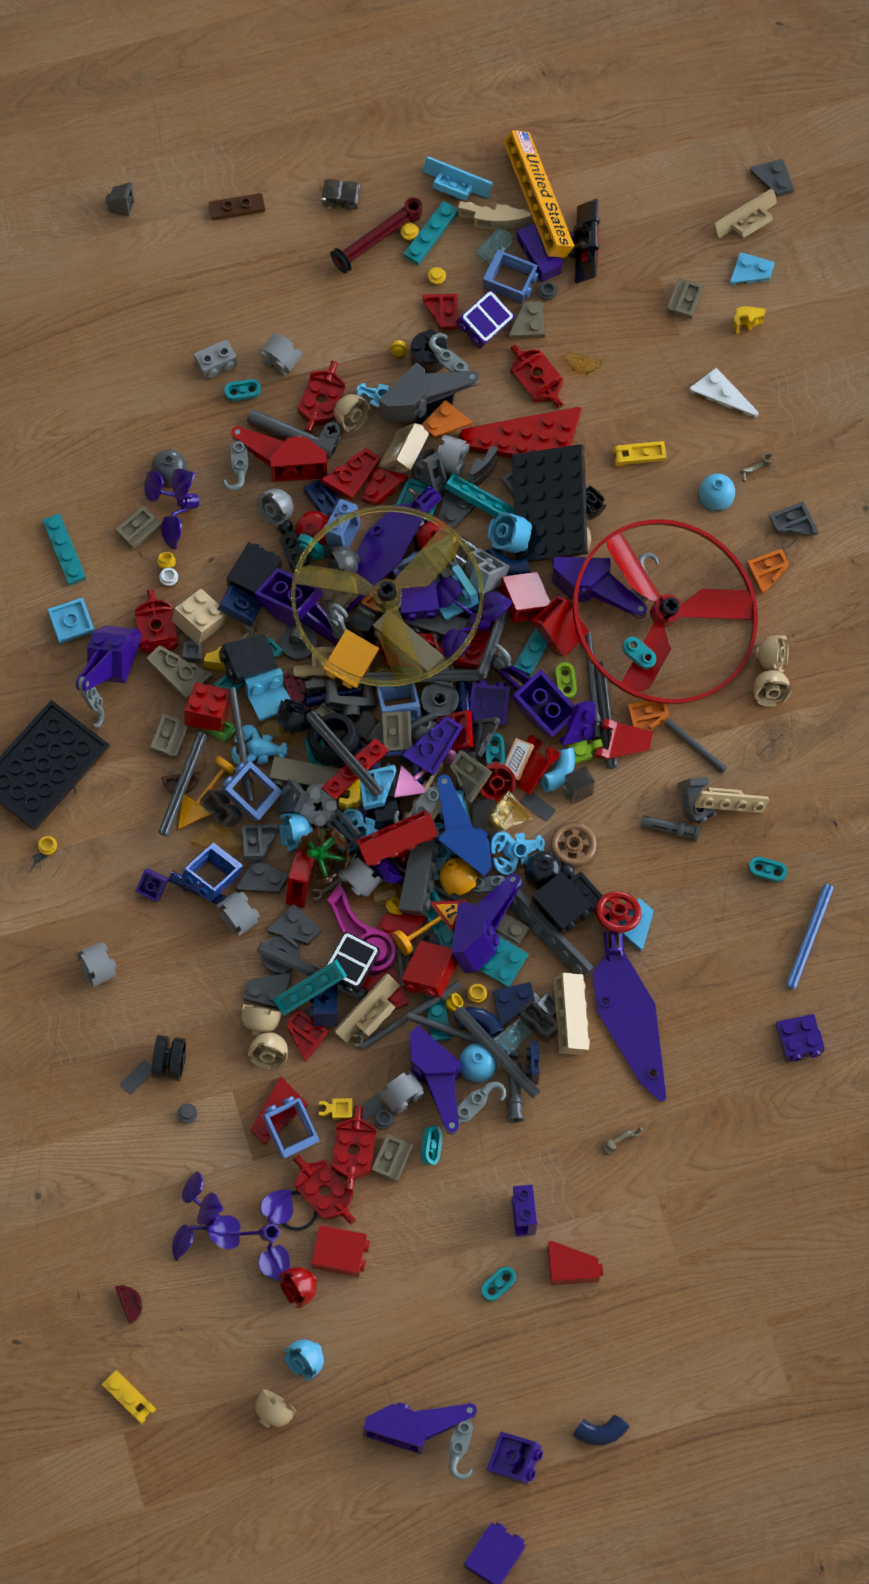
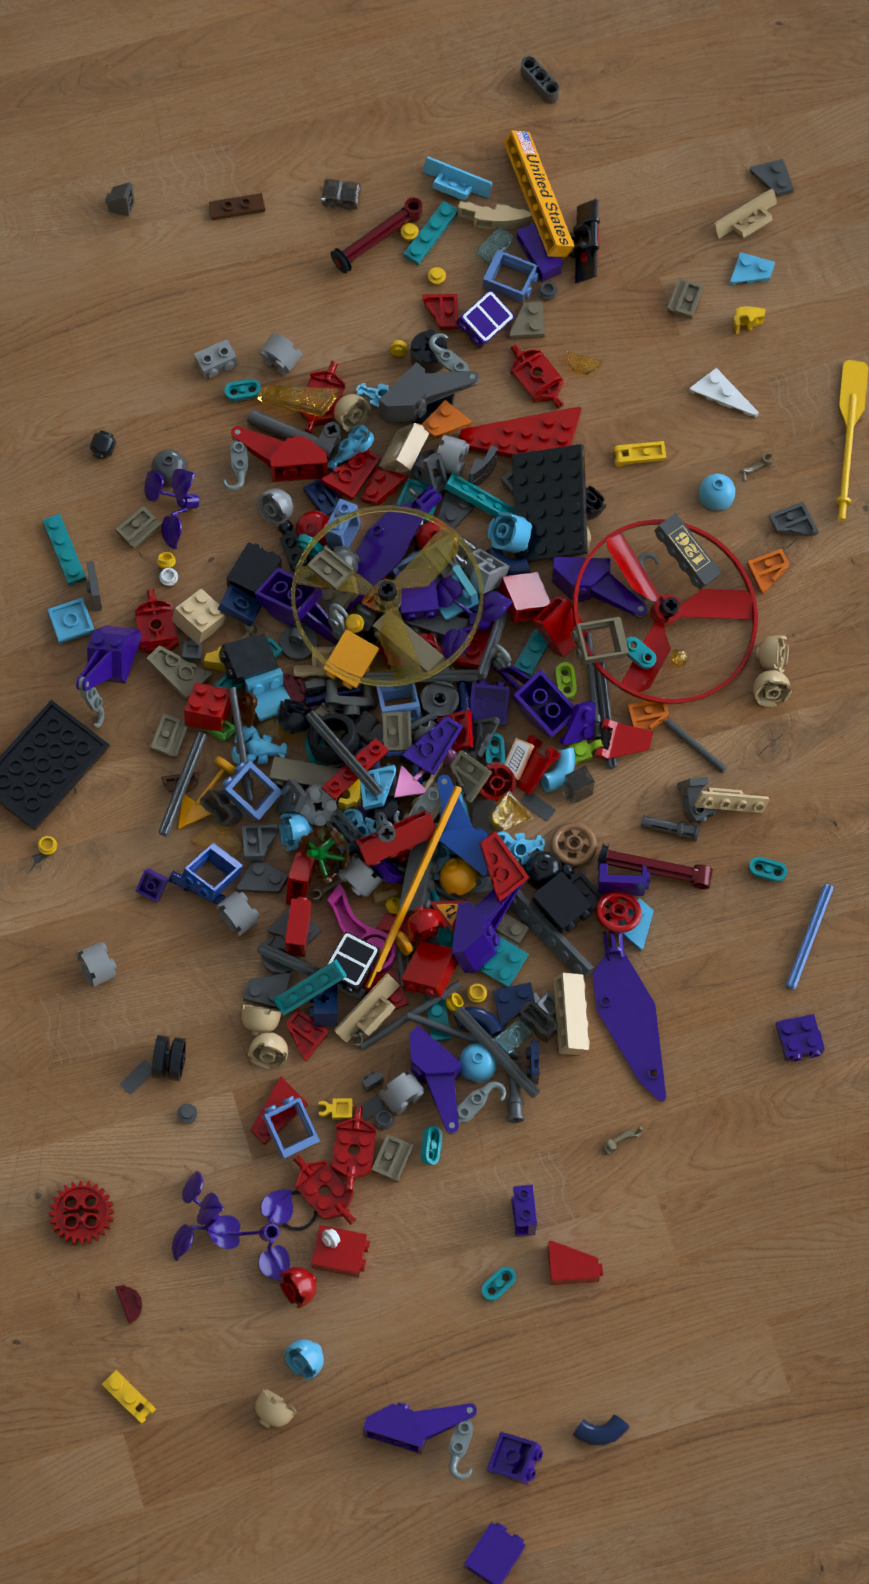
none -> red gear [49,1180,114,1246]
none -> dark grey plate [86,561,102,611]
none -> black head [90,430,116,459]
none -> reddish brown plate [232,693,257,728]
none -> clear yellow wing [257,384,339,417]
none -> red brick [285,897,312,957]
none -> dark tan plate [307,546,354,591]
none -> white plate [322,1229,340,1248]
none -> medium azure animal [327,424,374,471]
none -> yellow plate [345,614,364,633]
none -> dark grey plate [362,1072,383,1093]
none -> light orange piece [365,786,462,988]
none -> dark grey pin [374,812,396,842]
none -> red cylinder [406,907,447,942]
none -> red wing [479,831,529,902]
none -> dark grey beam [520,56,559,104]
none -> dark tan window [571,617,629,665]
none -> dark red piece [597,842,713,890]
none -> dark purple panel [598,863,650,896]
none -> dark grey brick [654,513,722,590]
none -> clear yellow plate [671,649,688,668]
none -> yellow piece [836,360,868,521]

